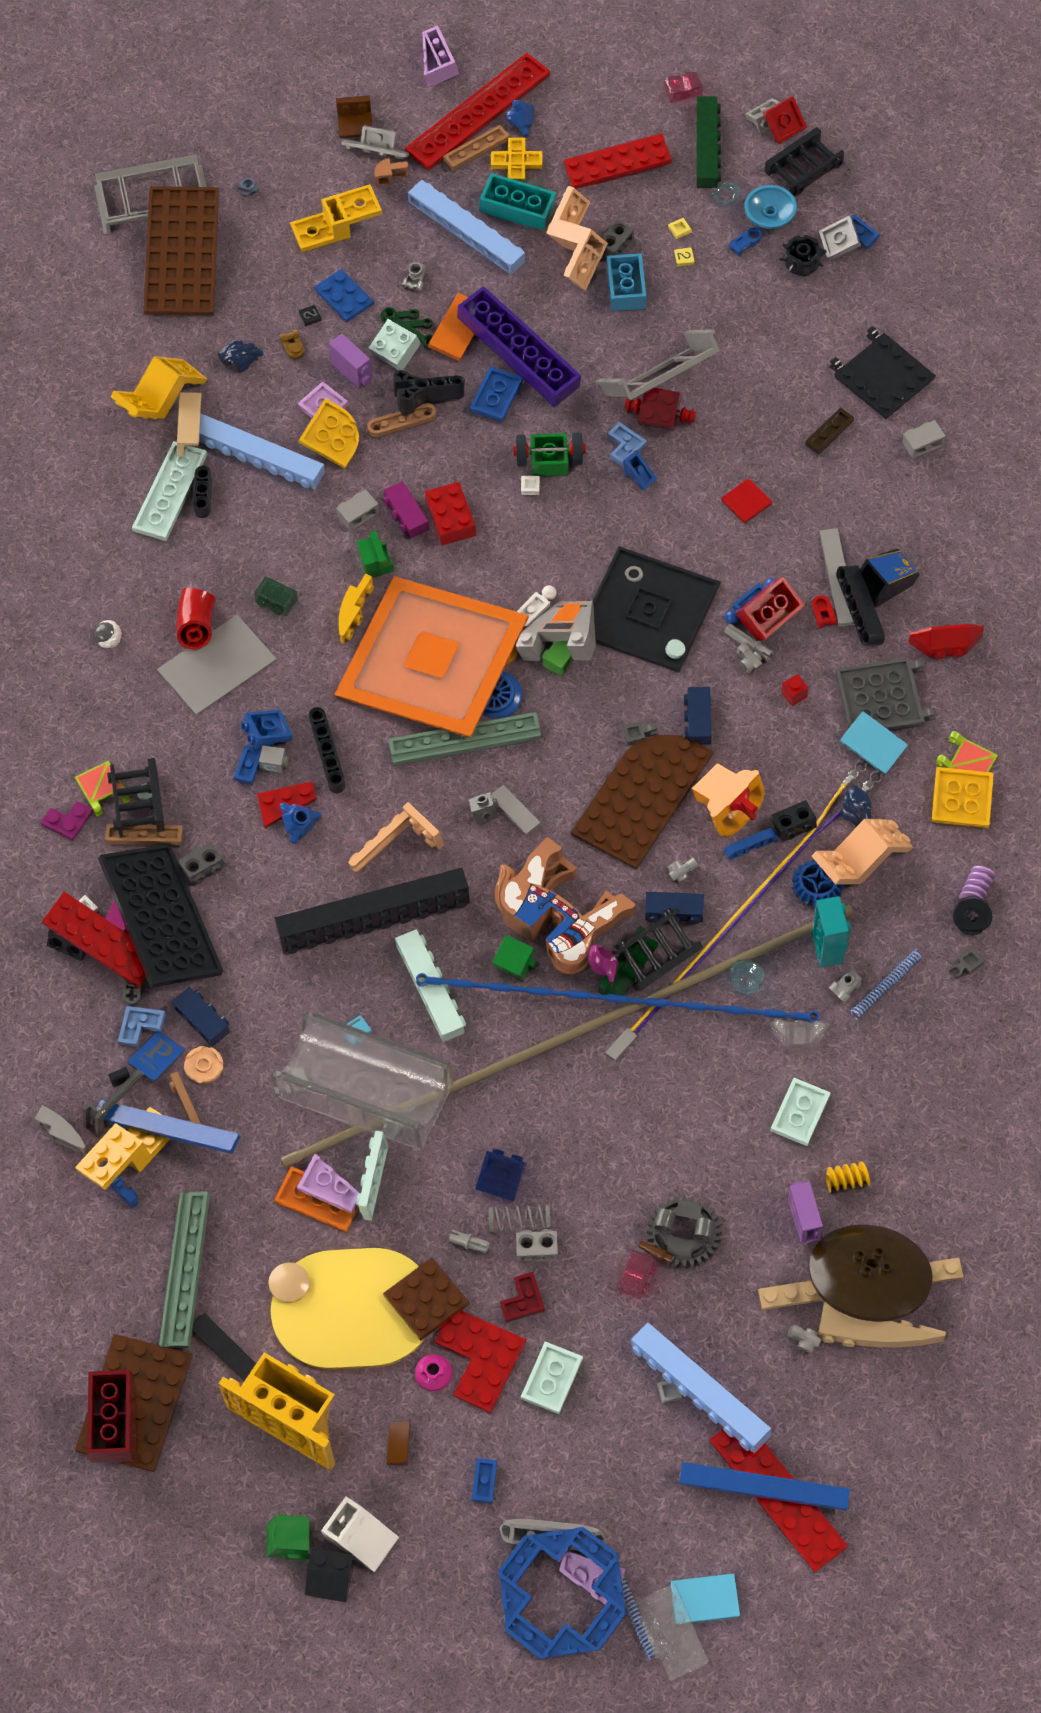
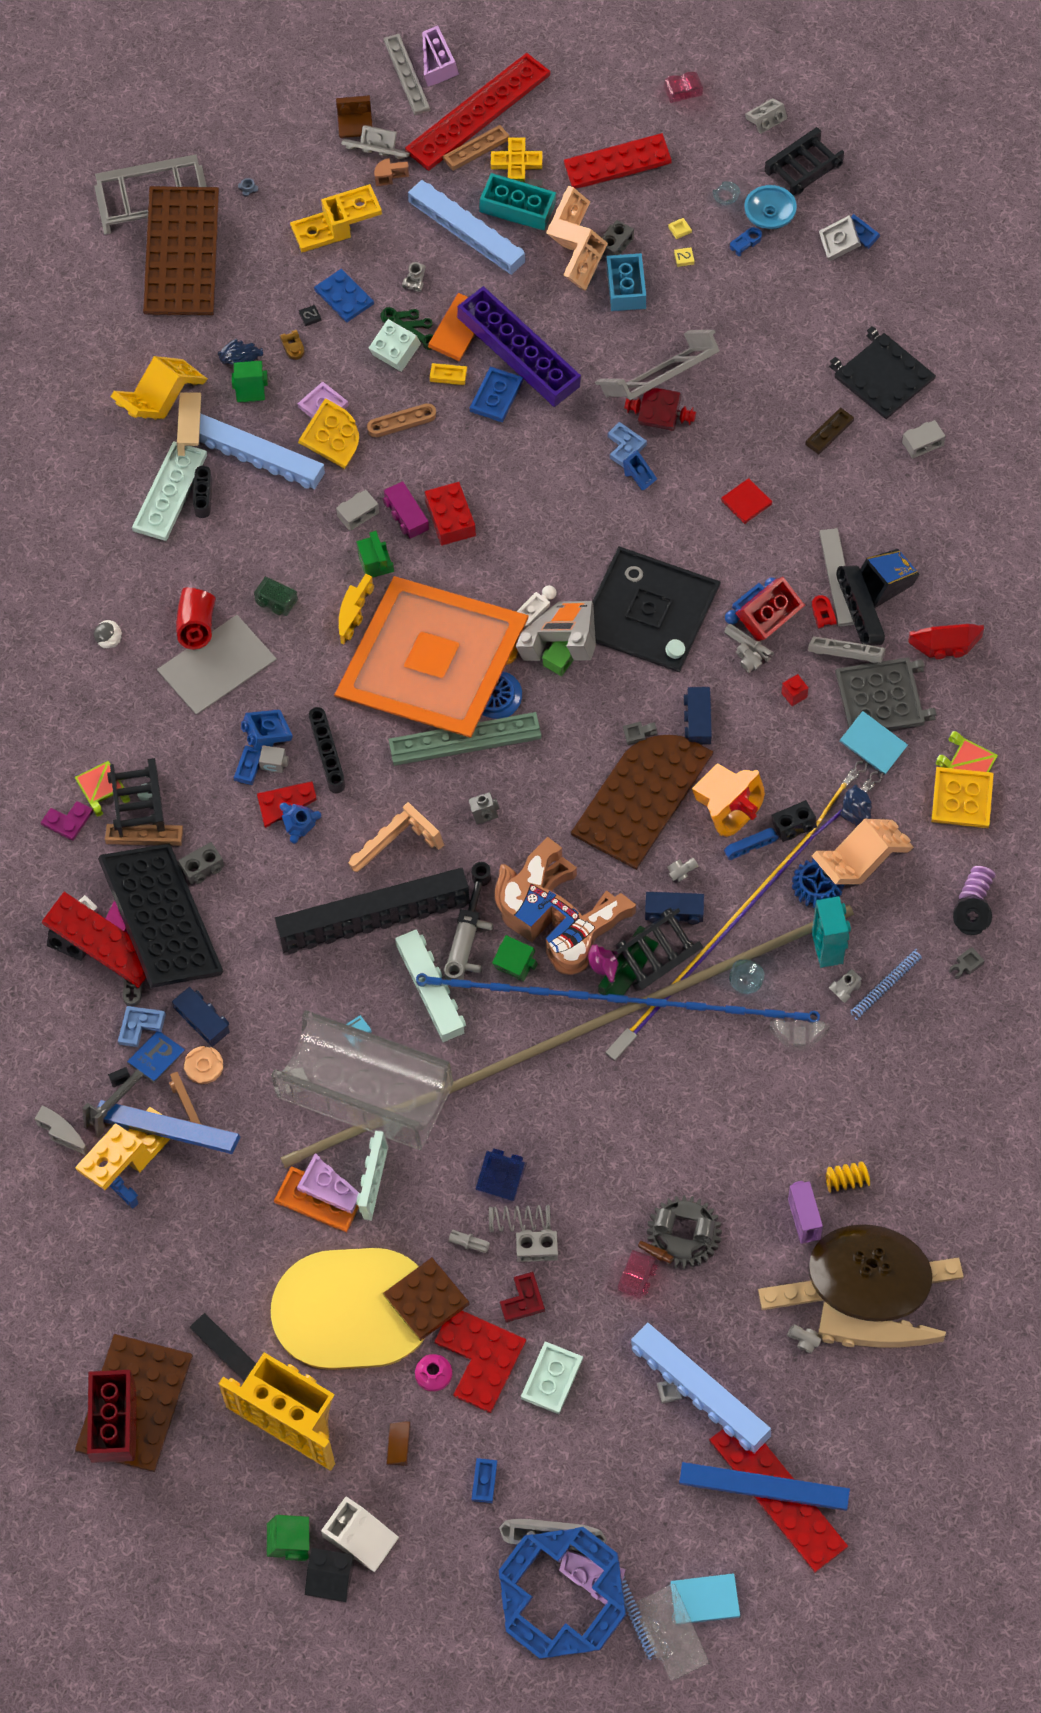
sand green plate [159,1192,210,1348] -> none
tan dish [269,1263,309,1302] -> none
medium lavender brick [329,334,372,388] -> none
black beam [393,370,465,414] -> none
light grey tile [491,785,541,836] -> none
blue rock [507,100,534,137] -> none
green brick [513,432,586,476] -> none
white plate [521,476,540,495] -> none
dark green brick [696,96,721,188] -> none
red plate [763,96,807,143] -> none
light aqua plate [770,1078,830,1146] -> none
black brick [779,235,827,277] -> none
none -> green plate [232,361,268,402]
none -> light grey tile [383,34,430,116]
none -> yellow plate [430,363,467,385]
none -> light grey piece [444,862,494,980]
none -> light grey plate [808,636,886,663]

